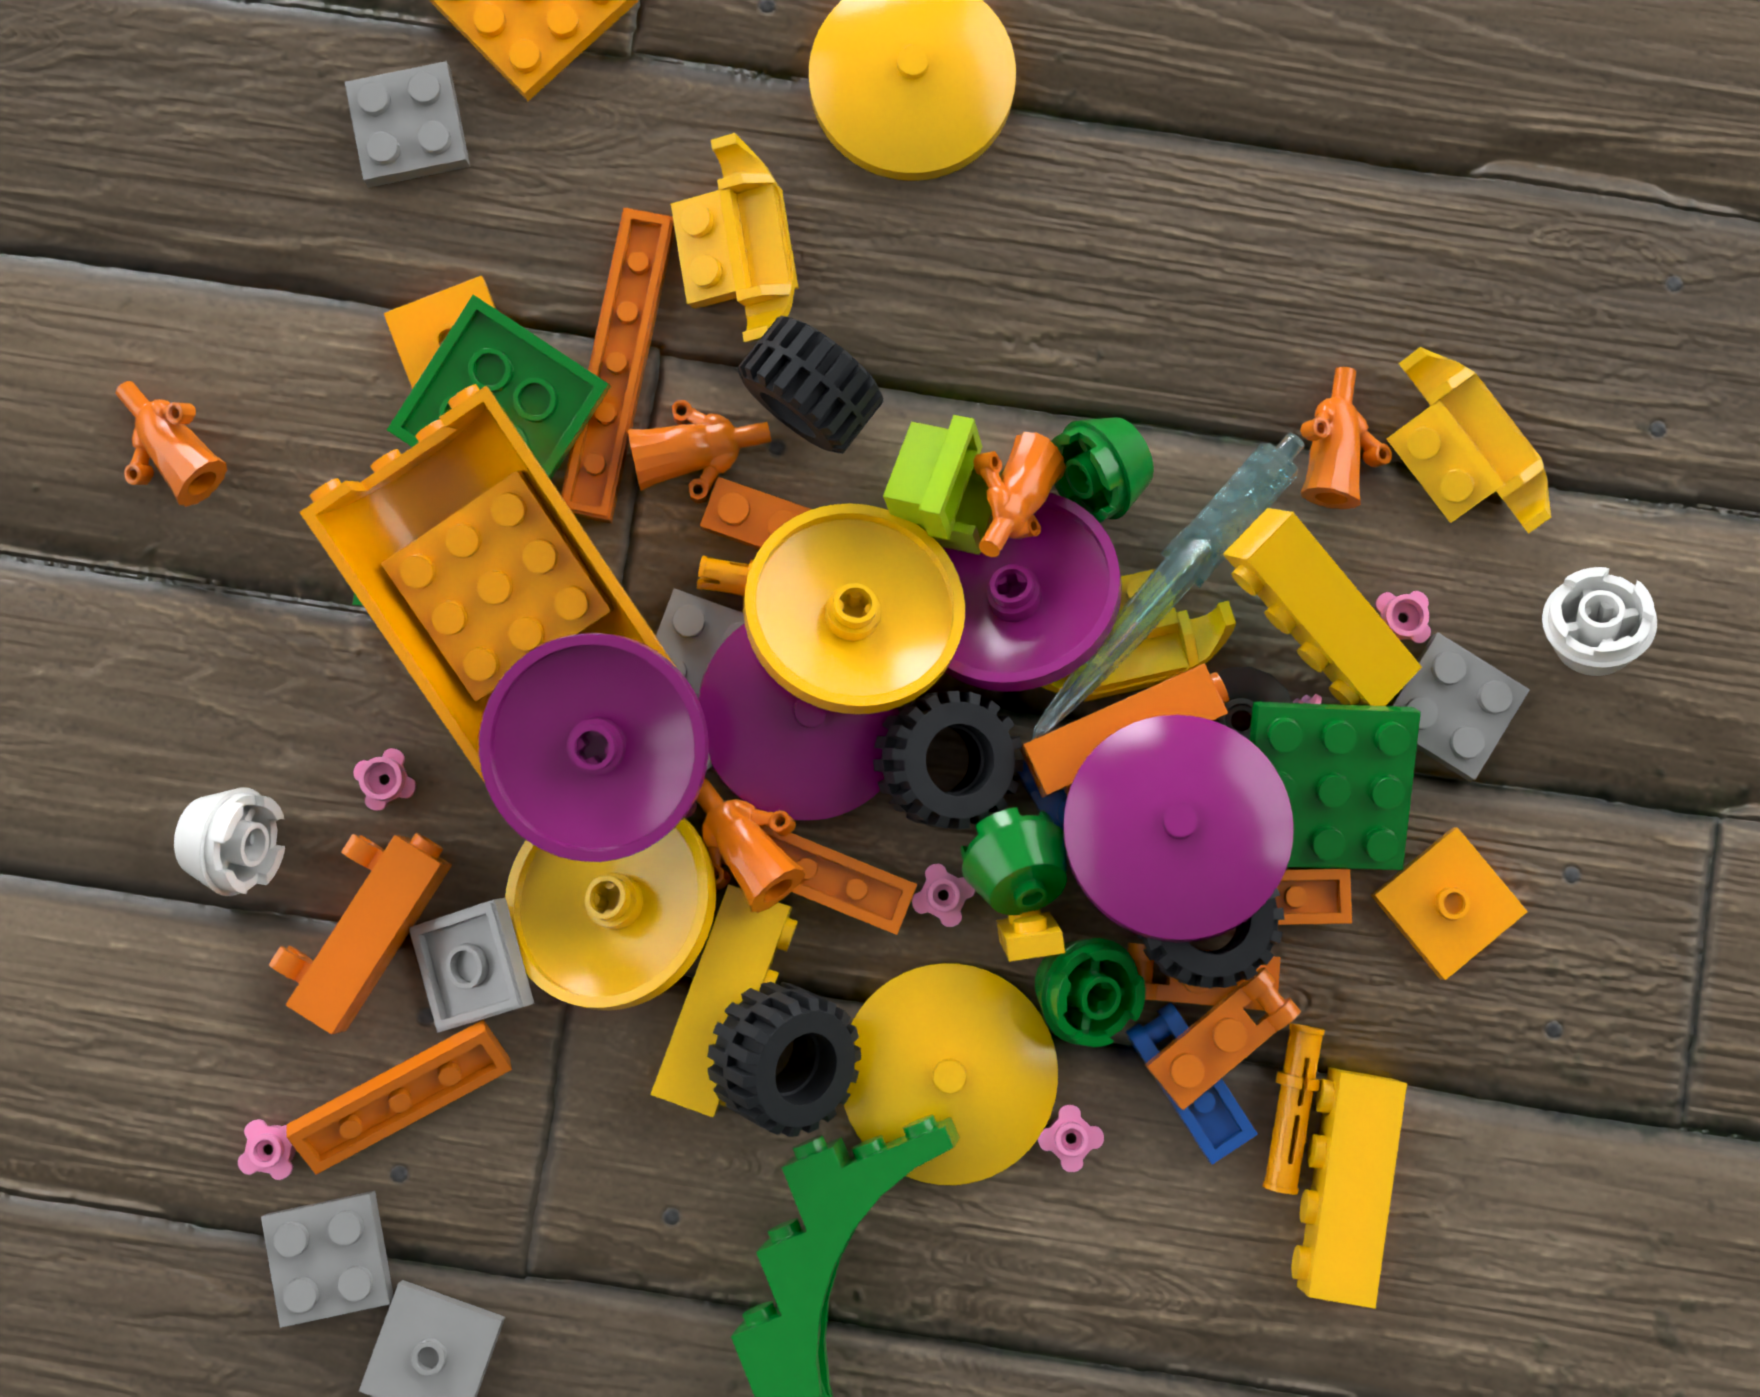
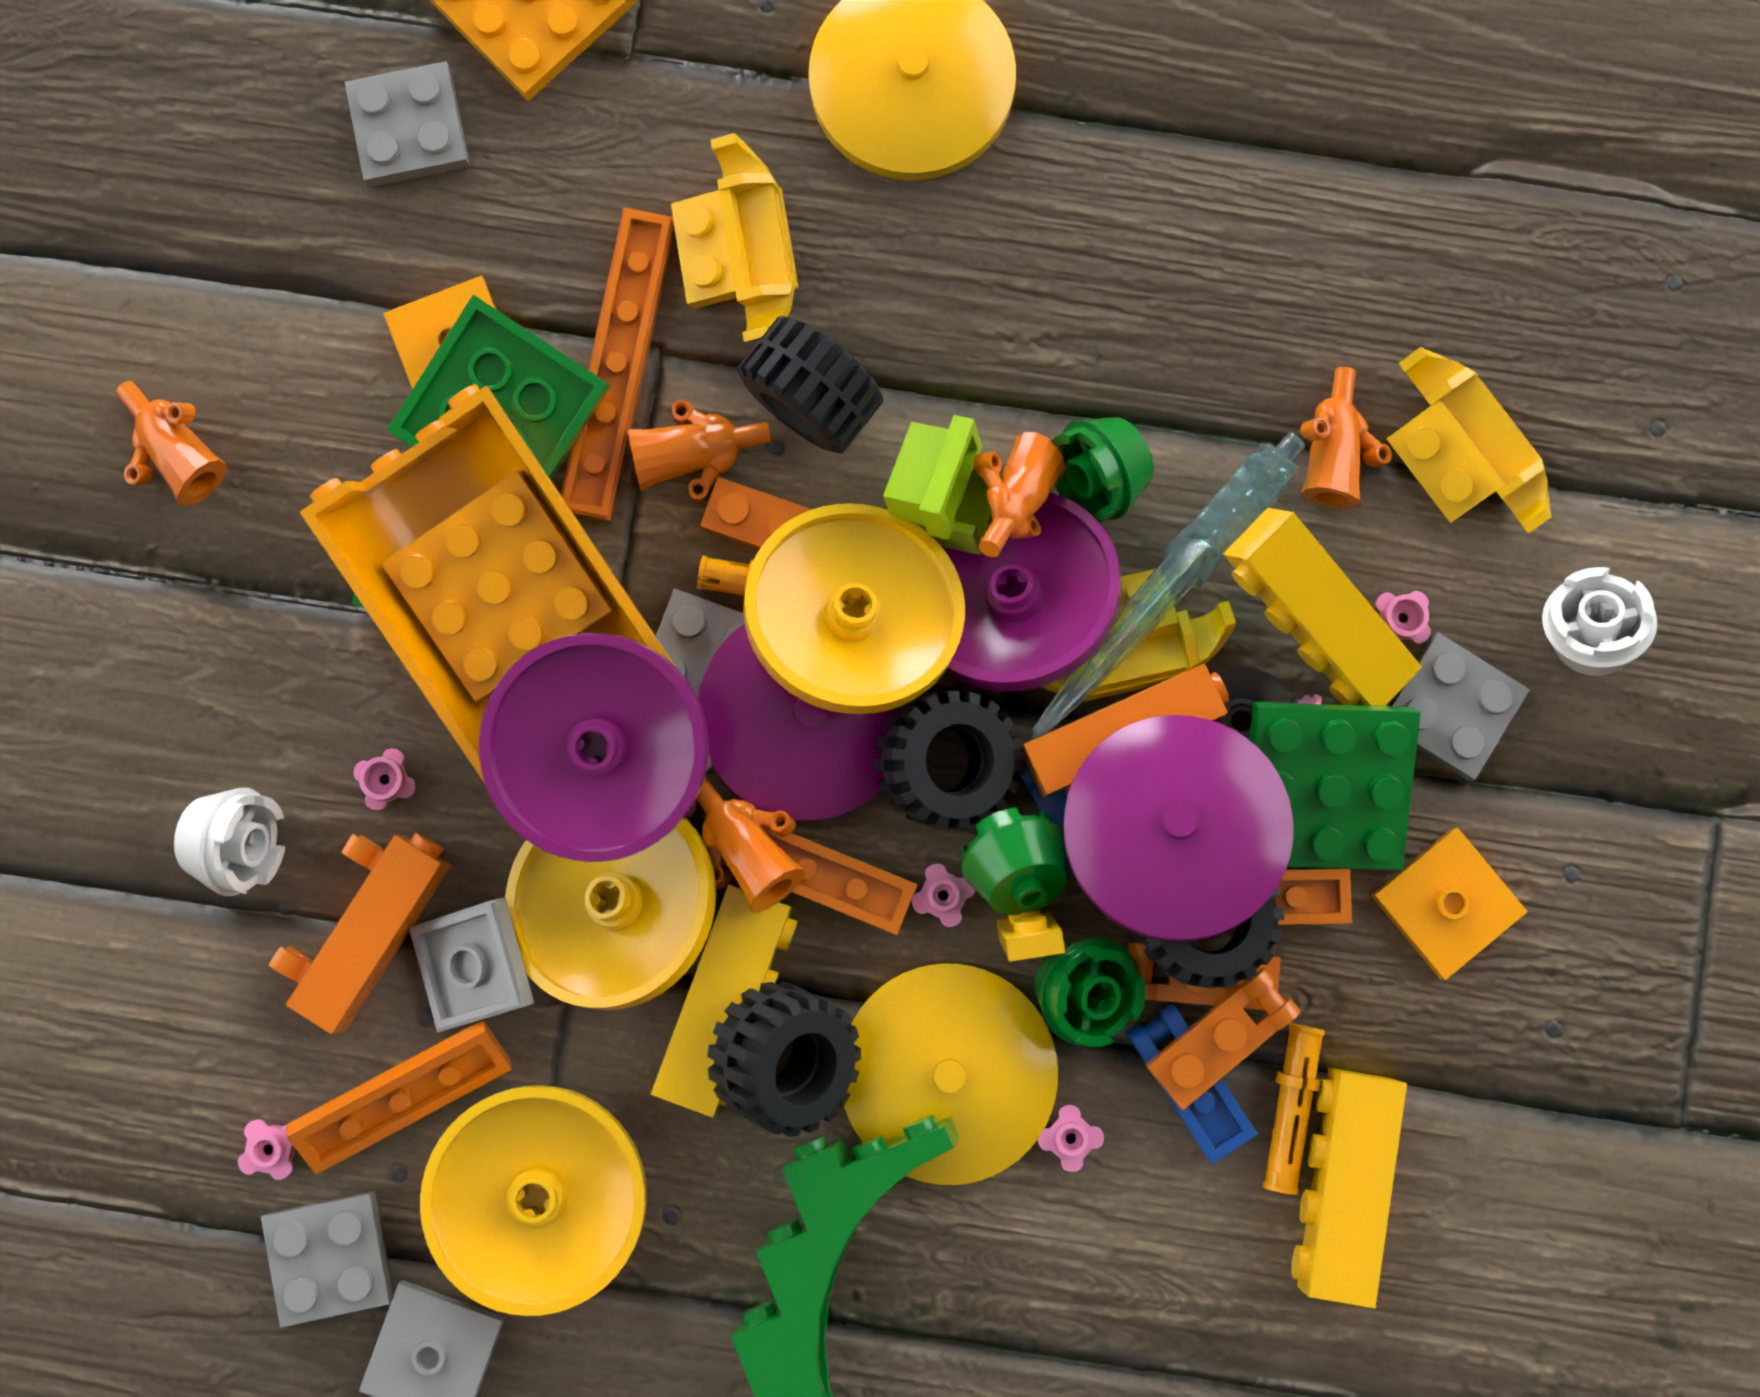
none -> yellow dish [420,1085,647,1316]

